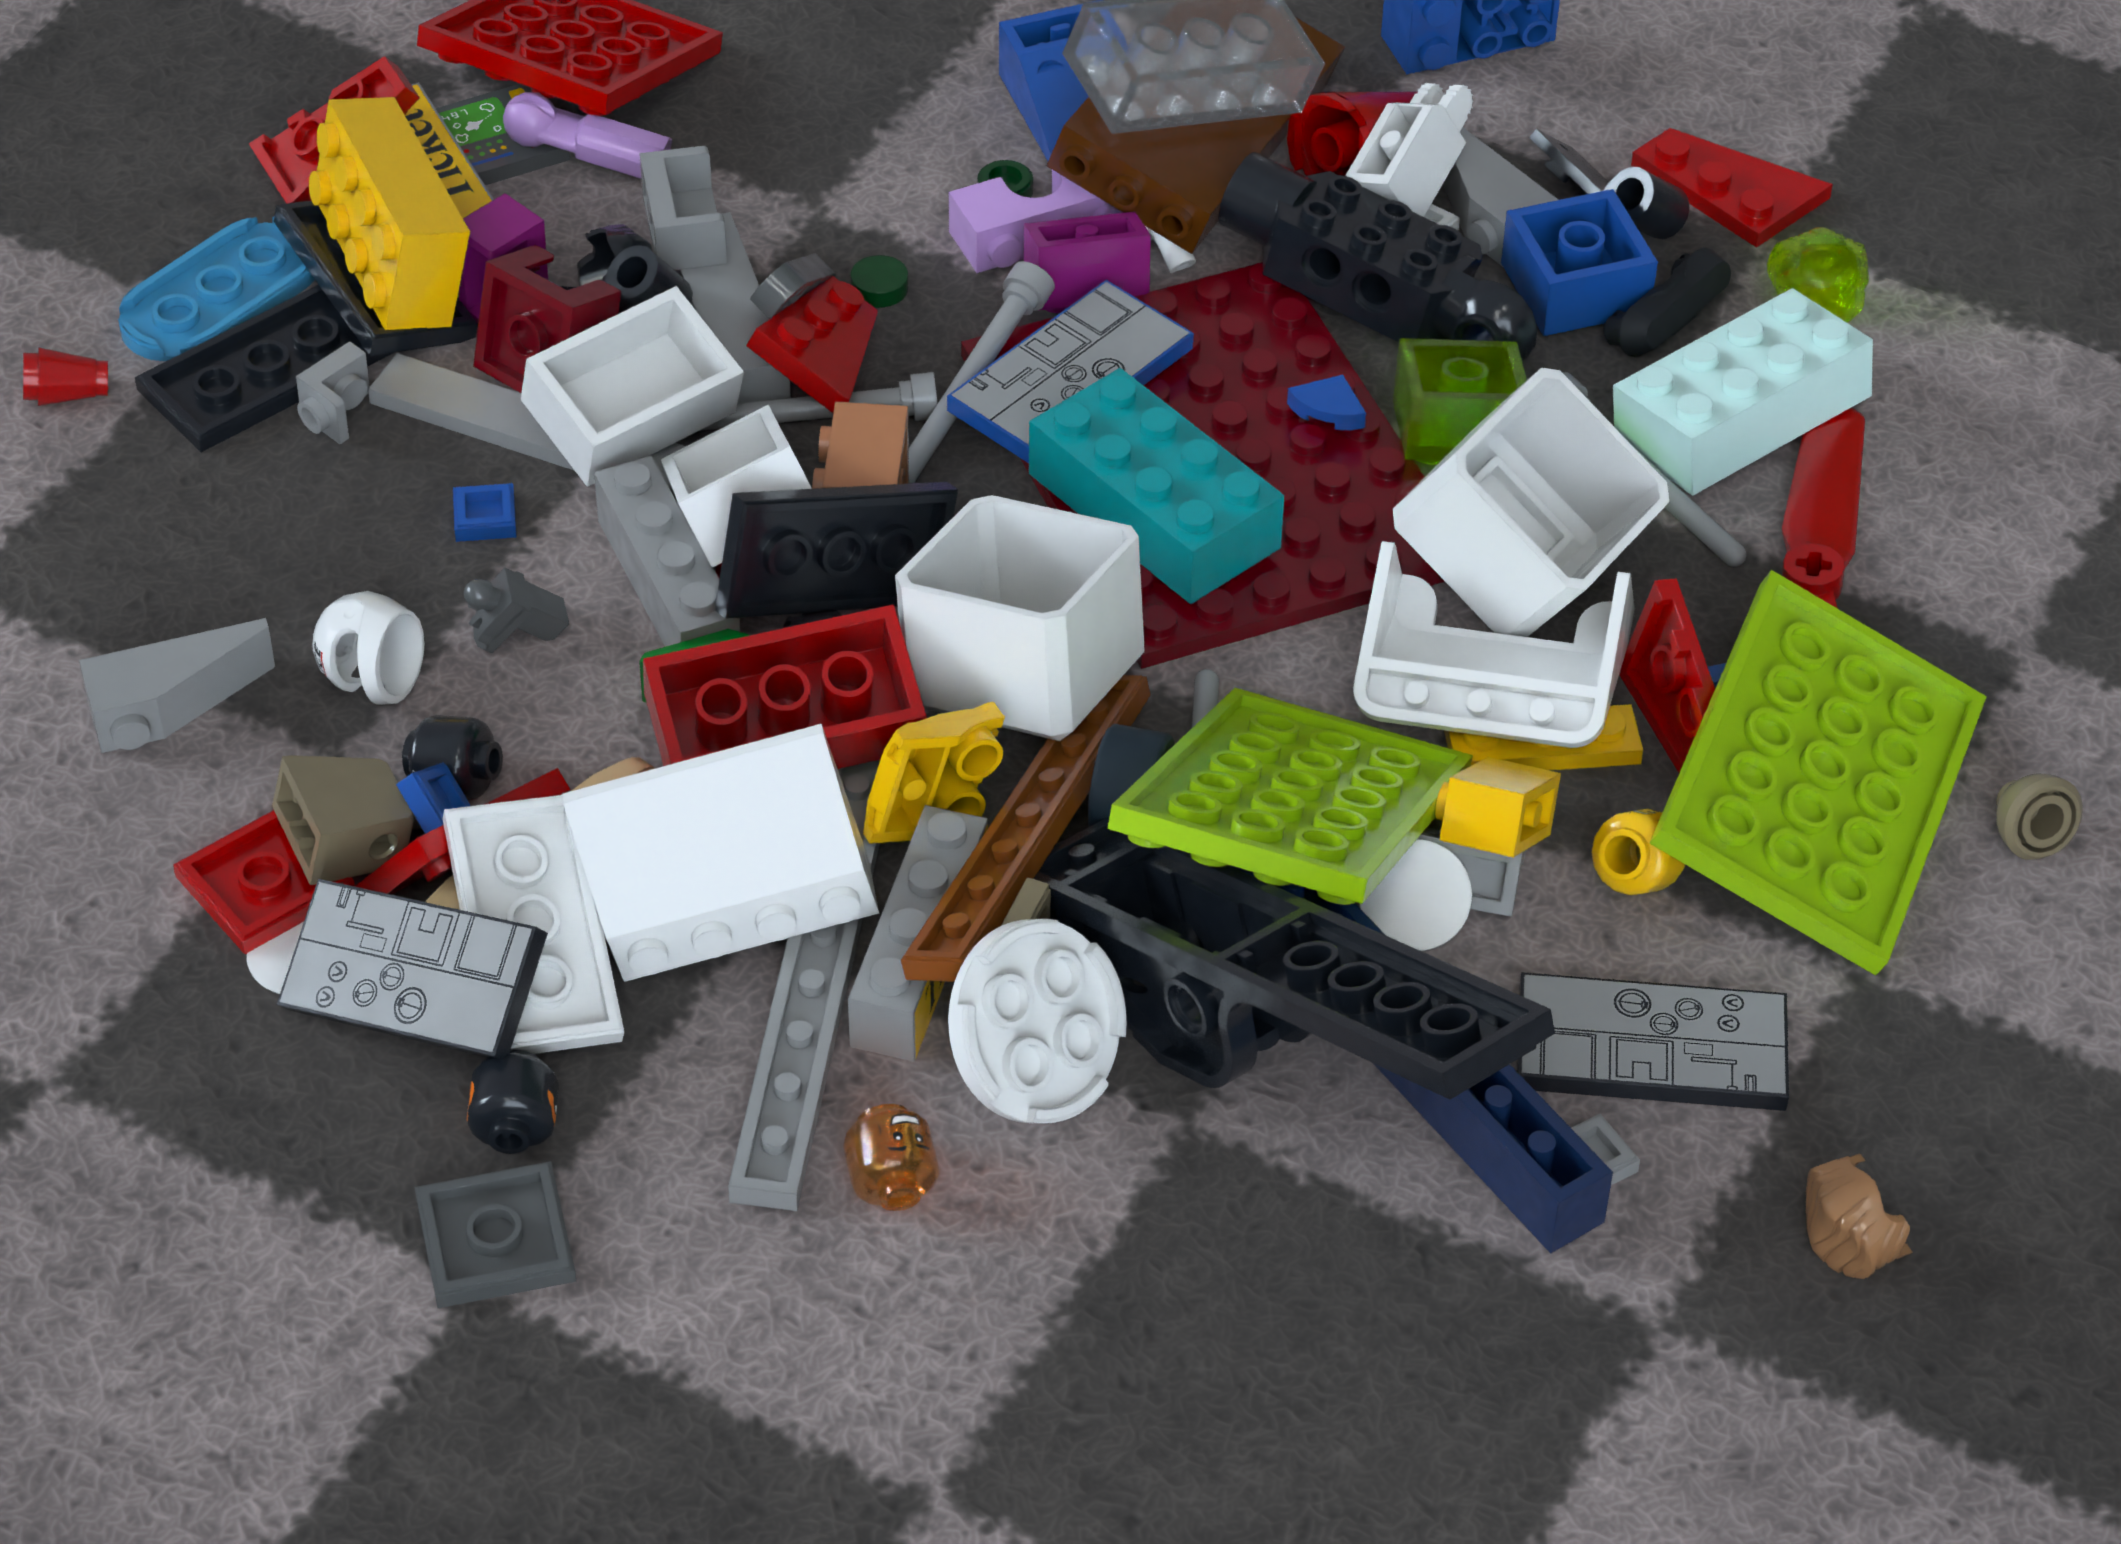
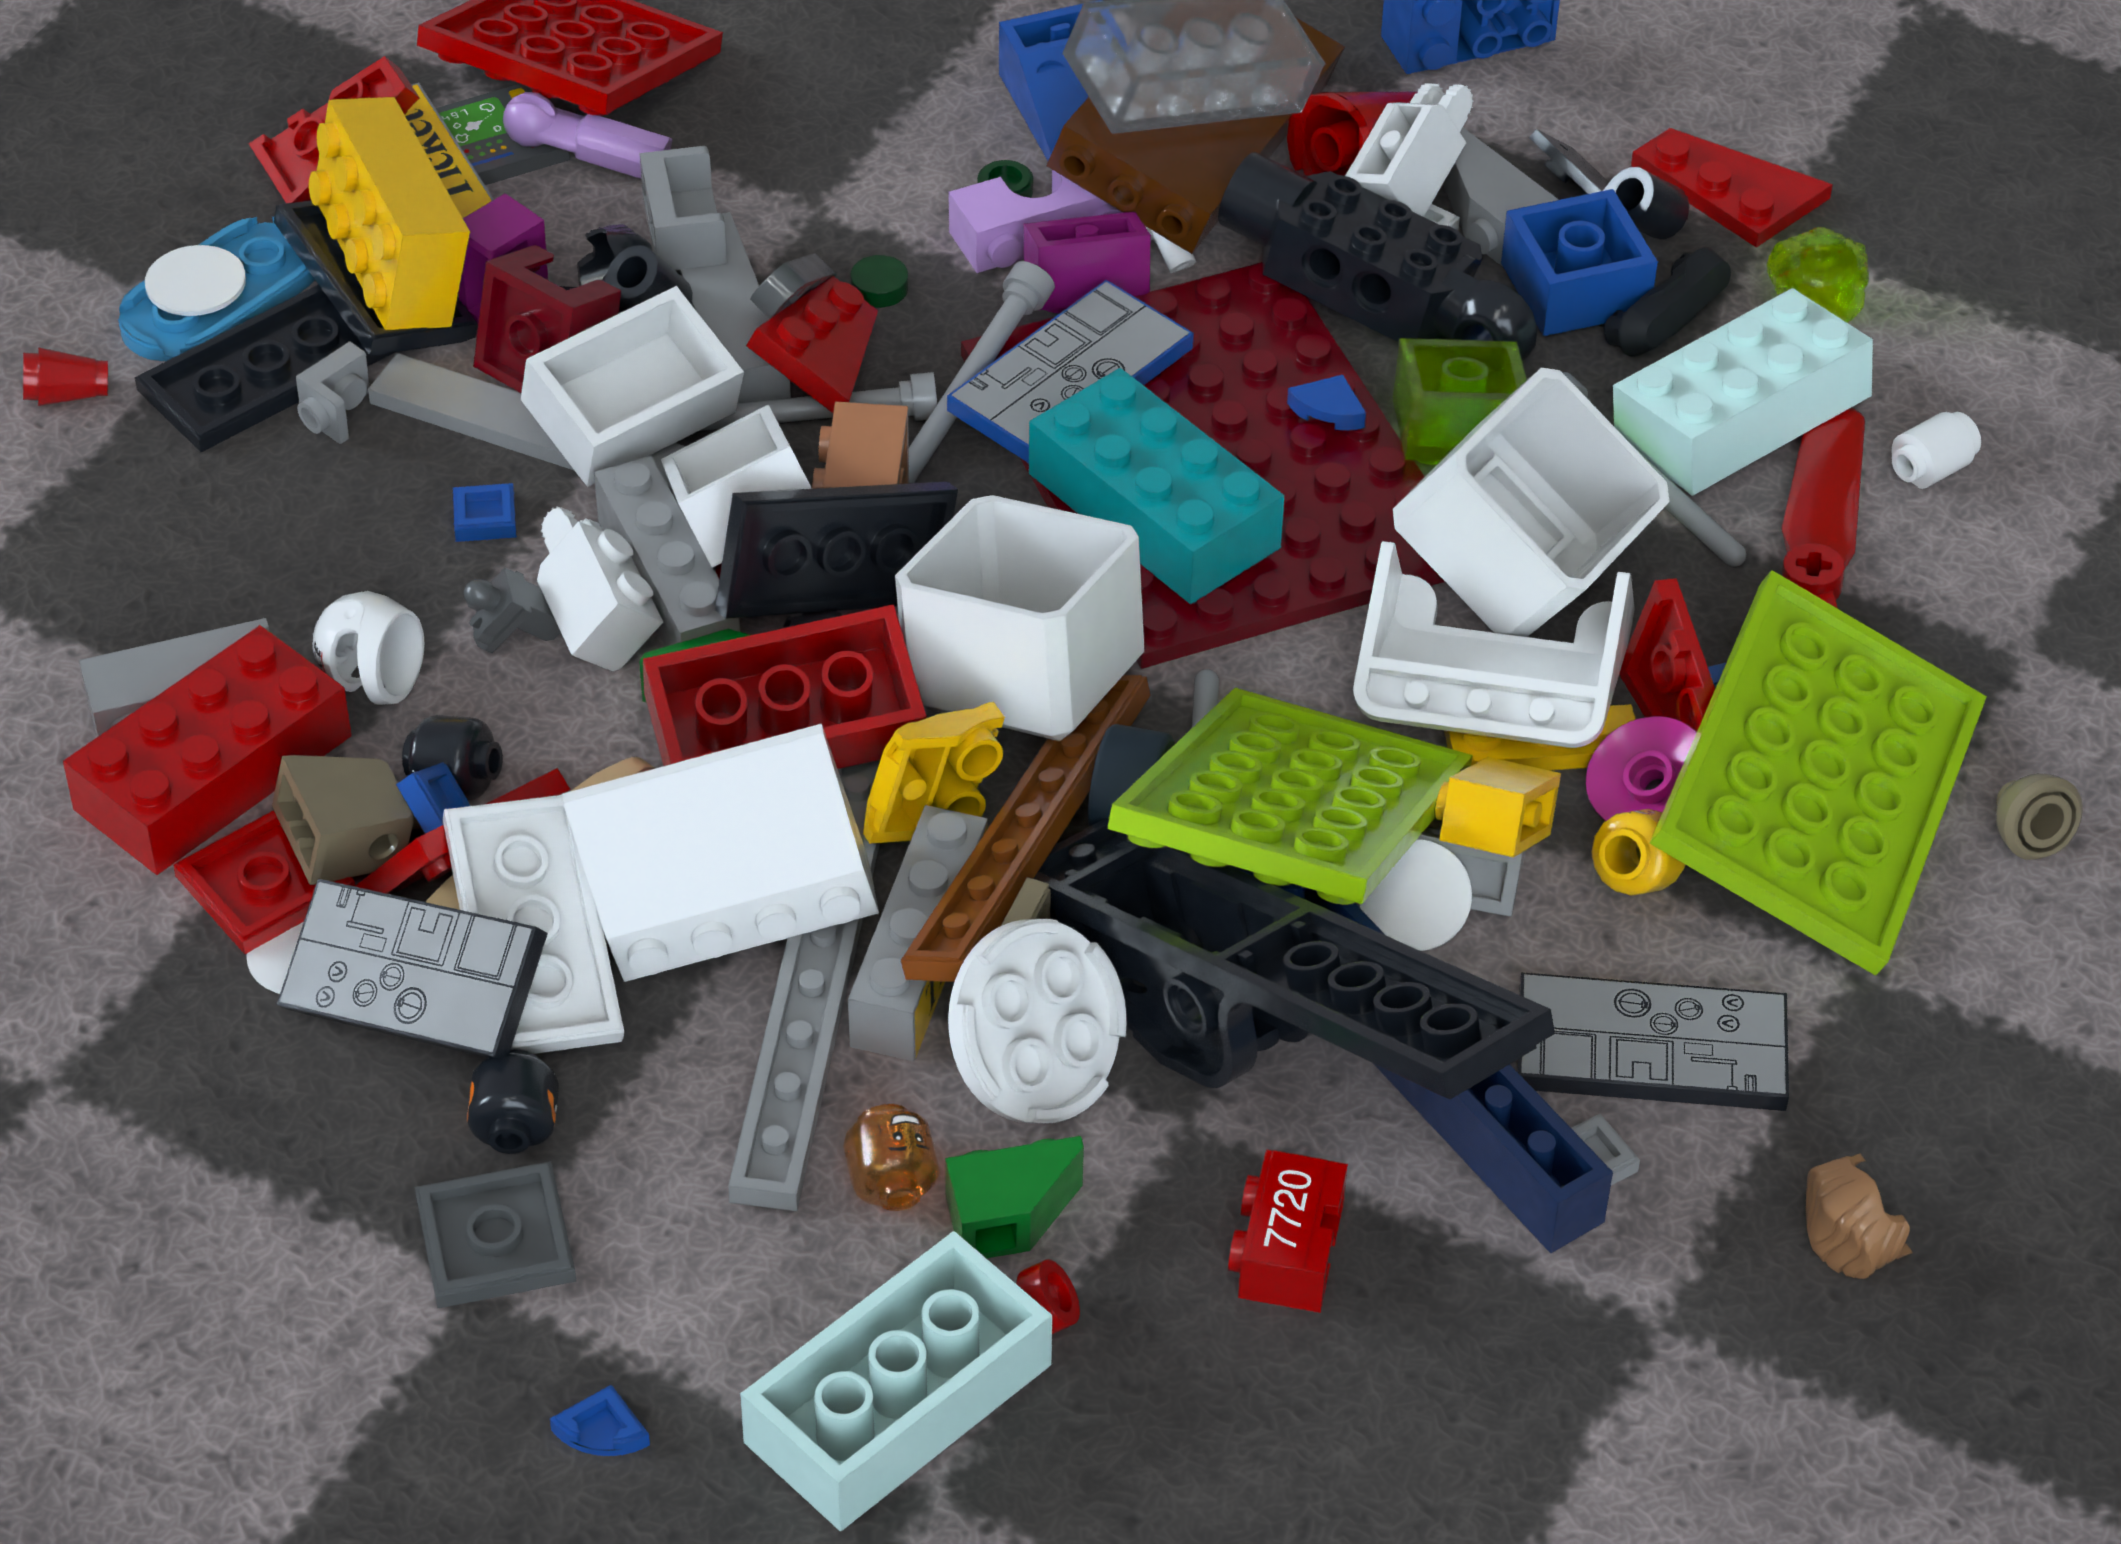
none -> red brick [63,625,352,875]
none -> white piece [145,245,246,316]
none -> white hinge [537,506,663,671]
none -> blue tile [550,1385,650,1456]
none -> light aqua brick [740,1231,1052,1532]
none -> green slope [945,1136,1084,1259]
none -> red tile [1016,1259,1080,1334]
none -> red brick [1228,1150,1348,1313]
none -> dark pink dish [1586,716,1697,821]
none -> white brick [1892,412,1981,489]

